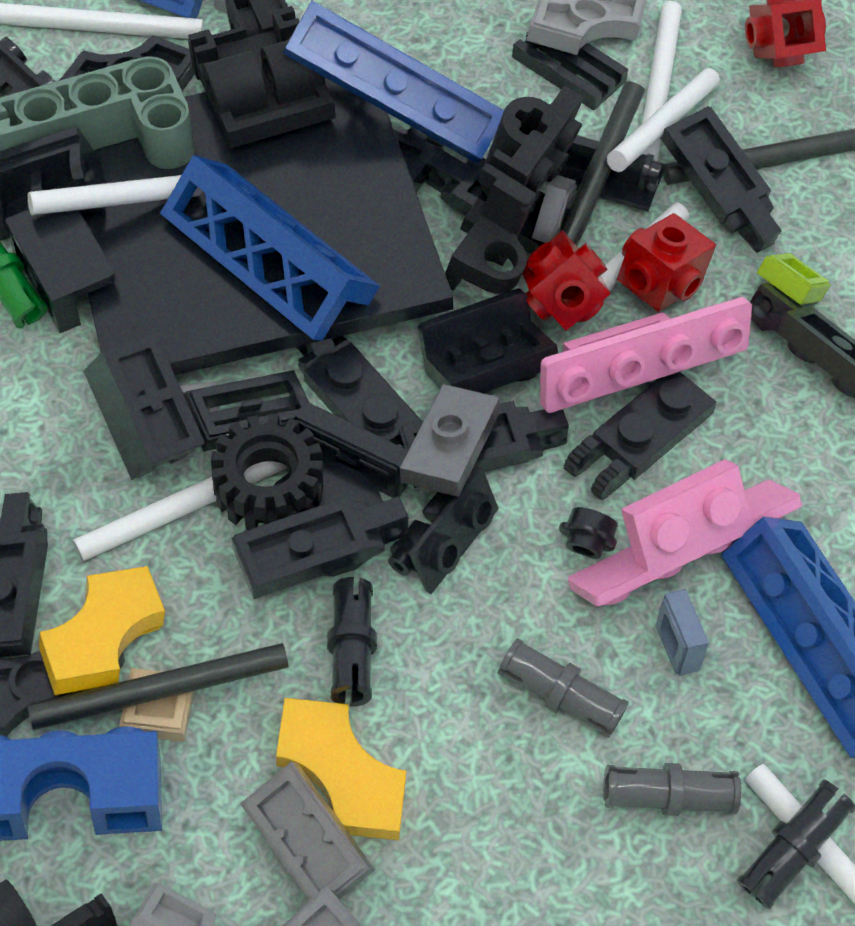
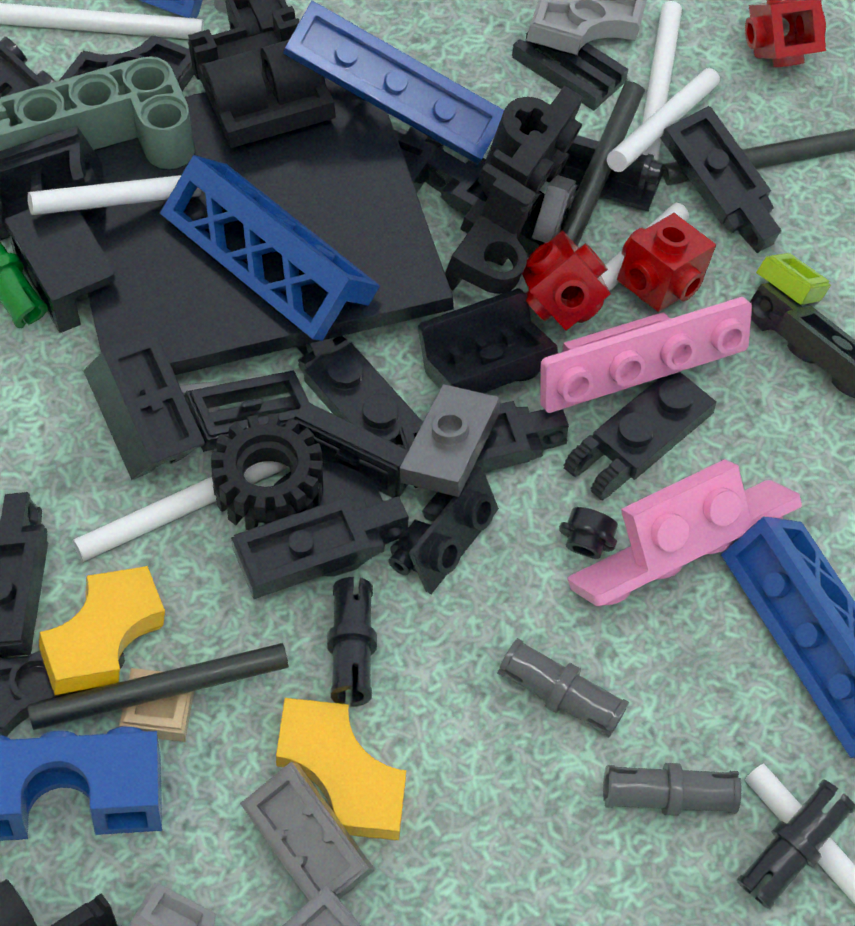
sand blue tile [655,588,709,676] -> none

